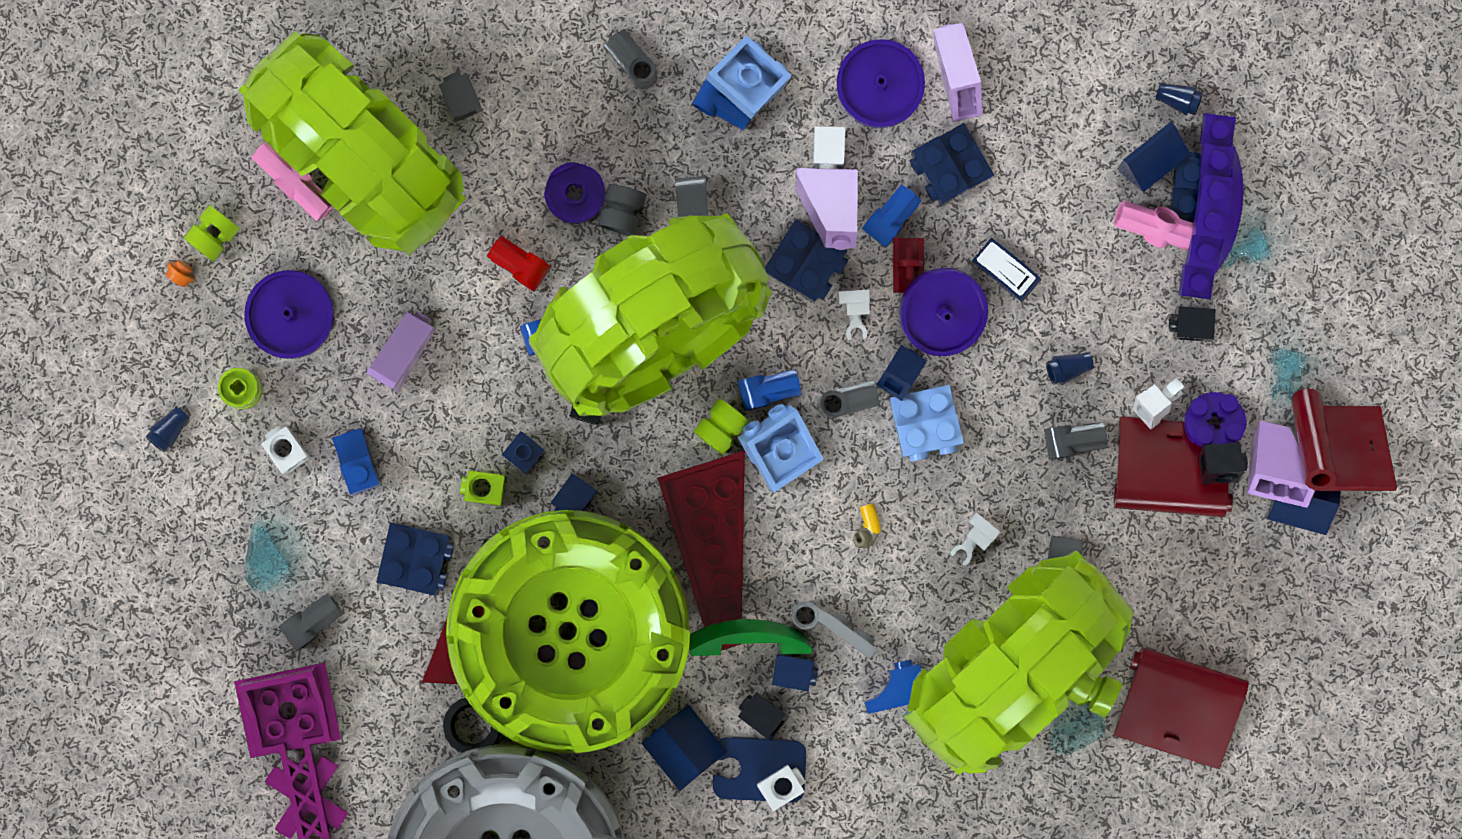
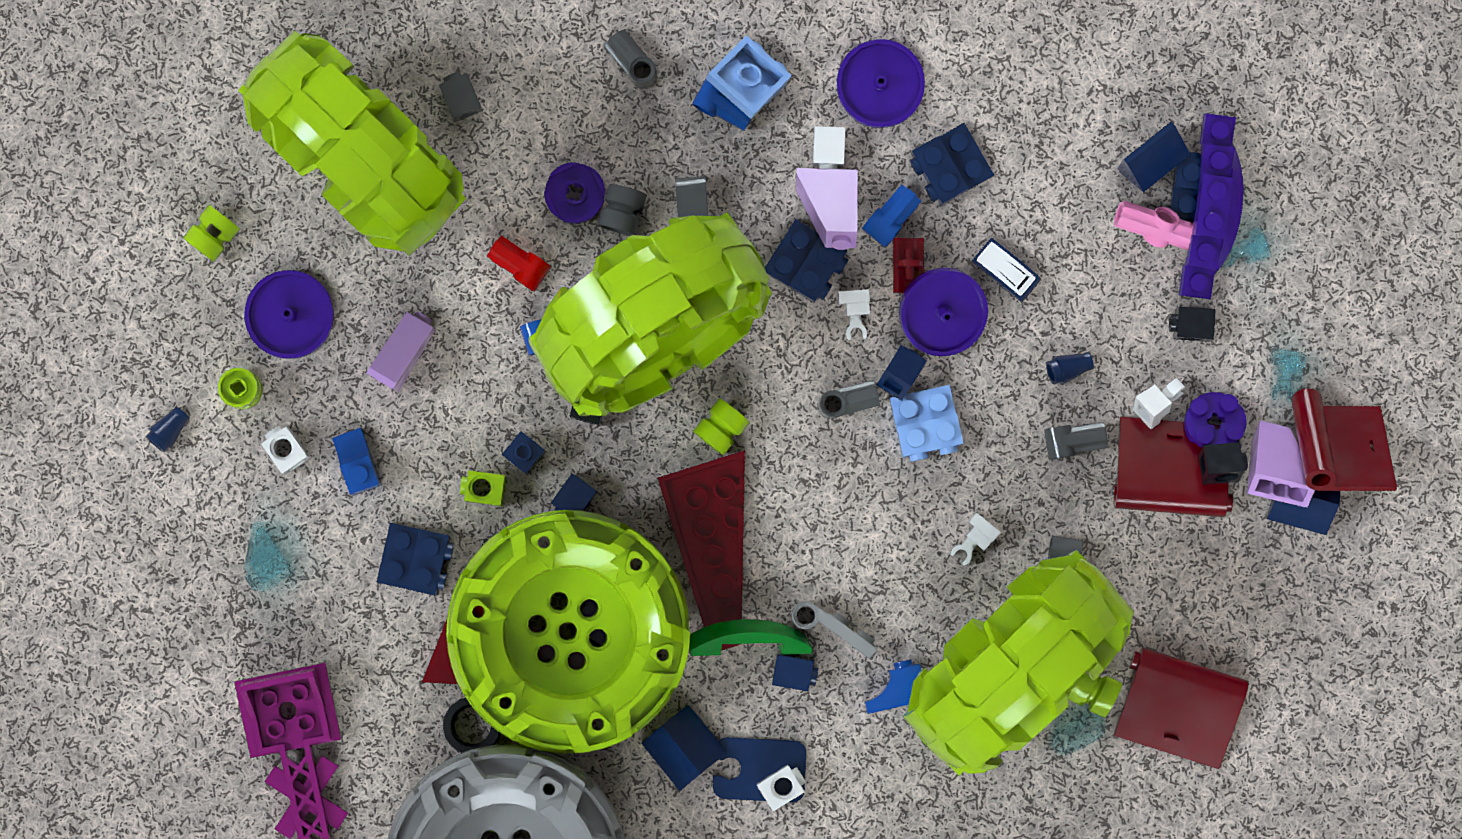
orange plate [165,260,195,287] -> none
bright pink piece [251,142,333,222] -> none
dark grey piece [279,593,344,652] -> none
blue piece [737,369,802,411] -> none
light blue plate [738,404,824,493] -> none
black brick [738,692,789,741] -> none
arm [853,503,881,549] -> none
lavender slope [933,23,983,122] -> none
dark blue cone [1155,82,1203,116] -> none

